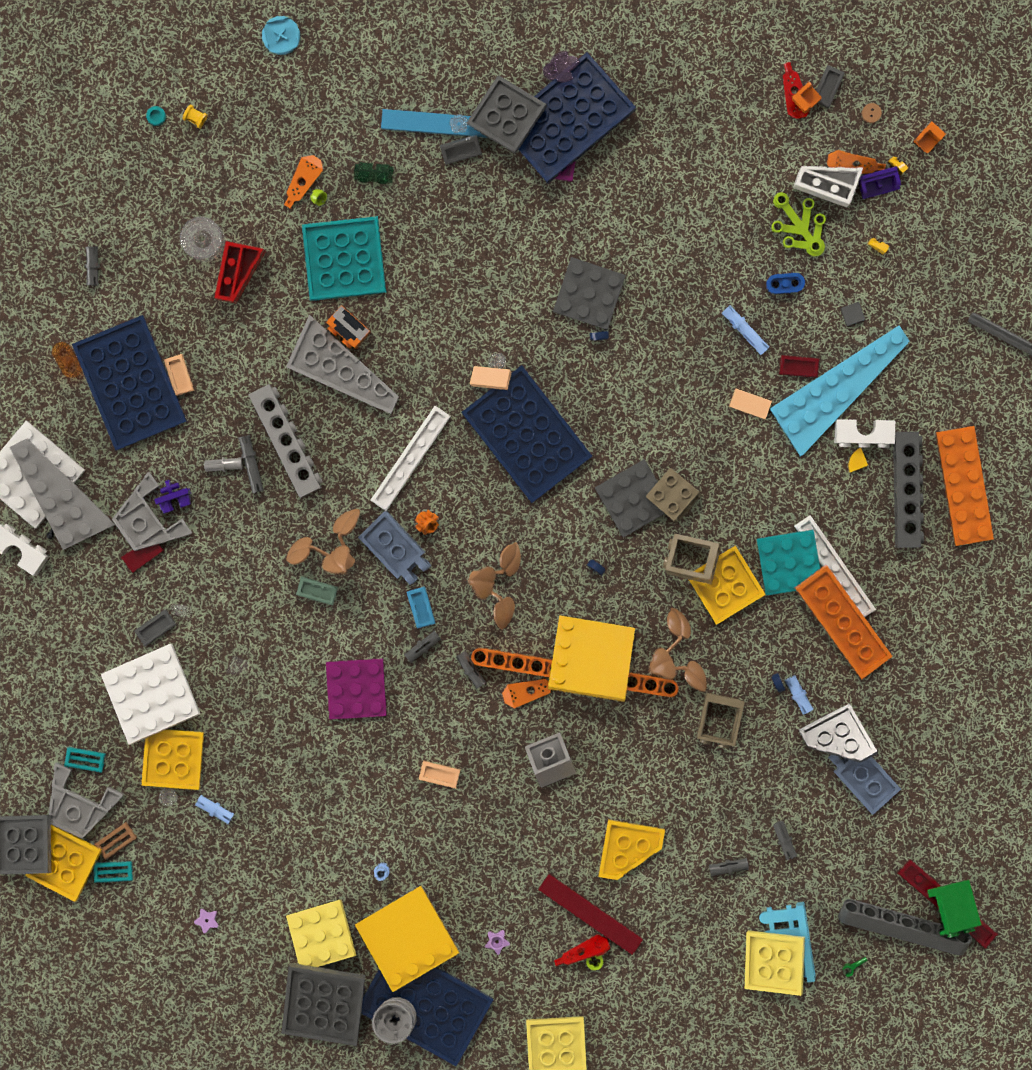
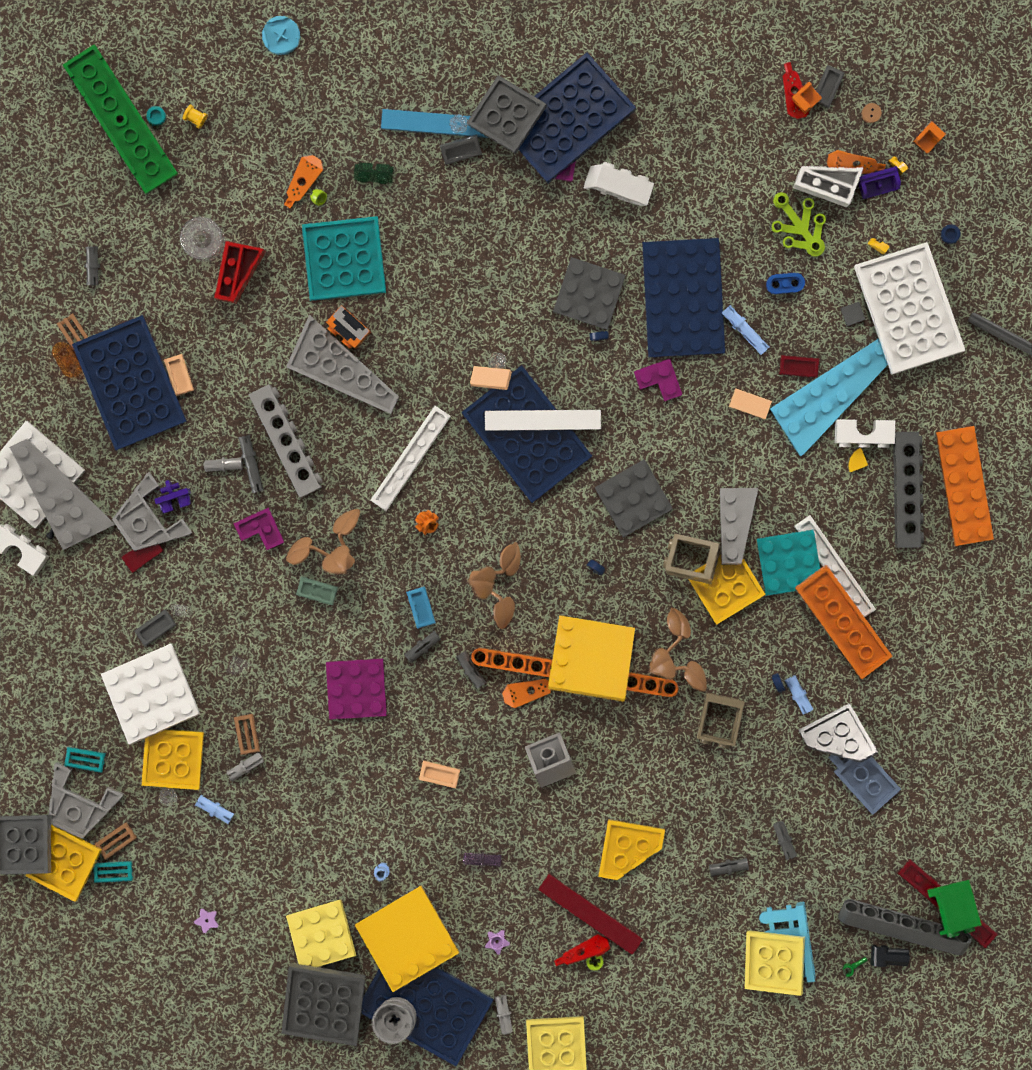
sand blue tile [358,510,432,585] -> none
clear purple plate [543,50,580,82] -> none
dark tan bracket [646,468,702,524] -> none
none -> medium nougat tile [57,313,88,350]
none -> green piece [63,44,179,195]
none -> light grey axle [227,753,264,781]
none -> magenta plate [233,508,285,550]
none -> medium nougat tile [234,714,260,755]
none -> clear purple axle [463,852,501,867]
none -> white tile [485,410,601,431]
none -> light grey axle [494,995,513,1034]
none -> white wedge [584,162,654,206]
none -> magenta plate [634,359,682,401]
none -> dark blue plate [642,238,725,358]
none -> light grey wing [720,488,758,565]
none -> white plate [854,242,965,375]
none -> black piece [870,944,910,967]
none -> dark blue tile [940,224,961,244]

